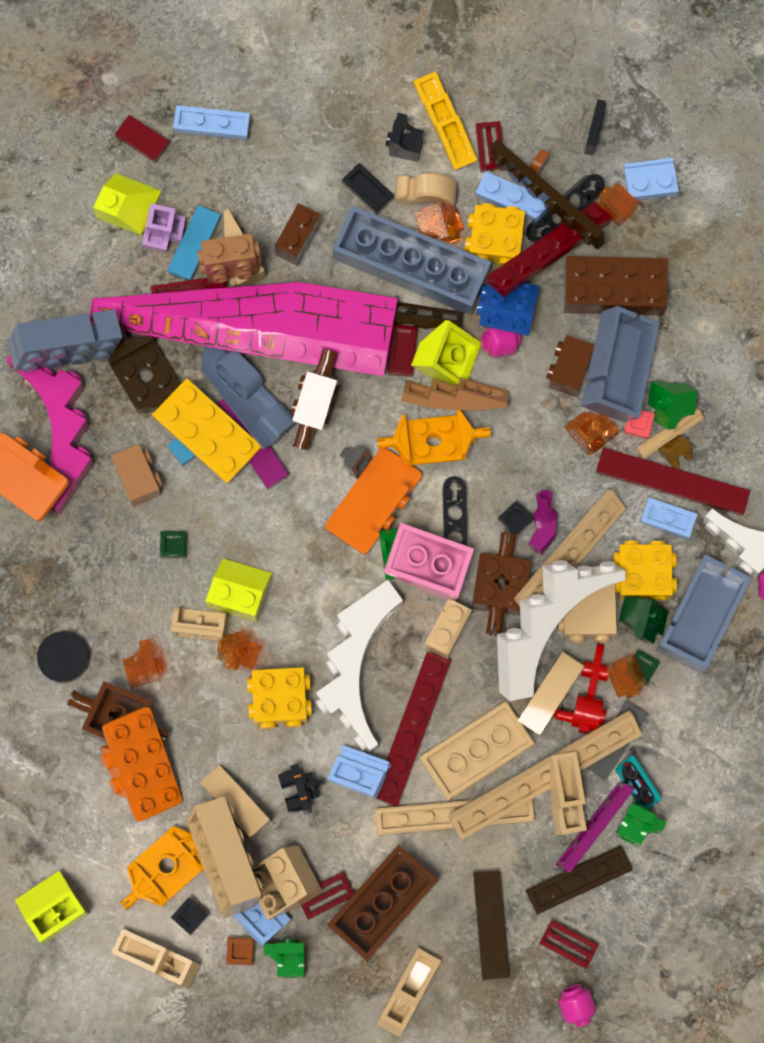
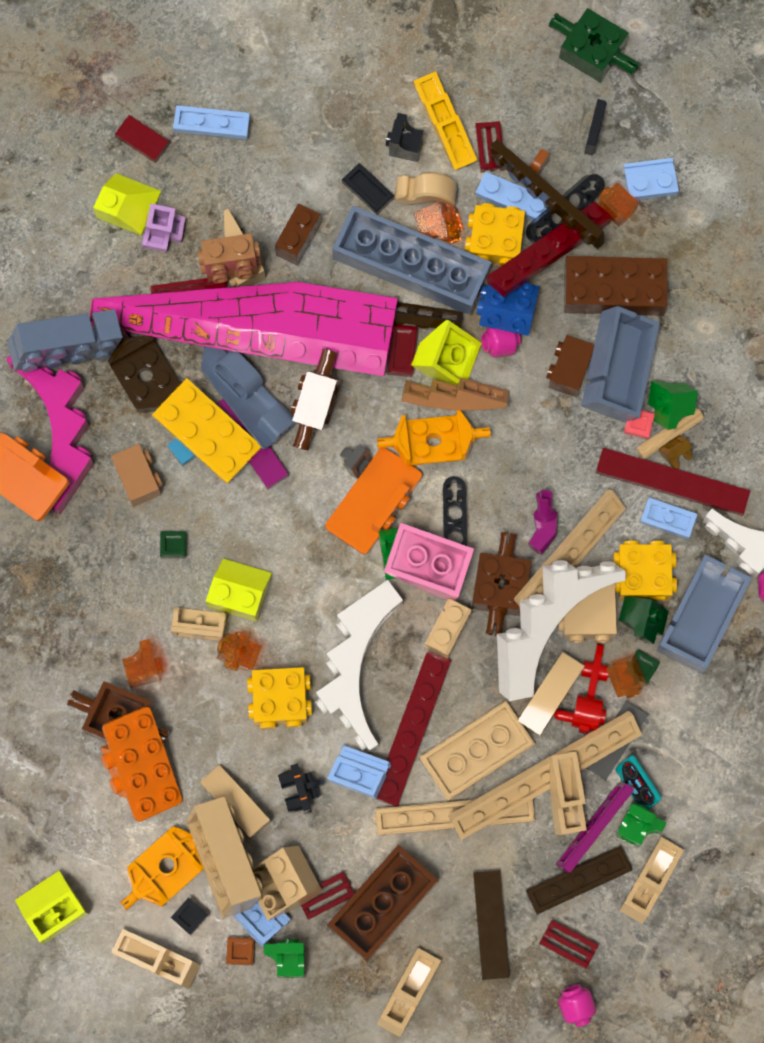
black tile [37,631,89,684] -> none
dark azure tile [167,205,221,281] -> none
black plate [498,501,534,536] -> none
clear orange brick [565,411,619,457] -> none
none -> dark green brick [548,8,640,83]
none -> tan slope [619,837,684,924]

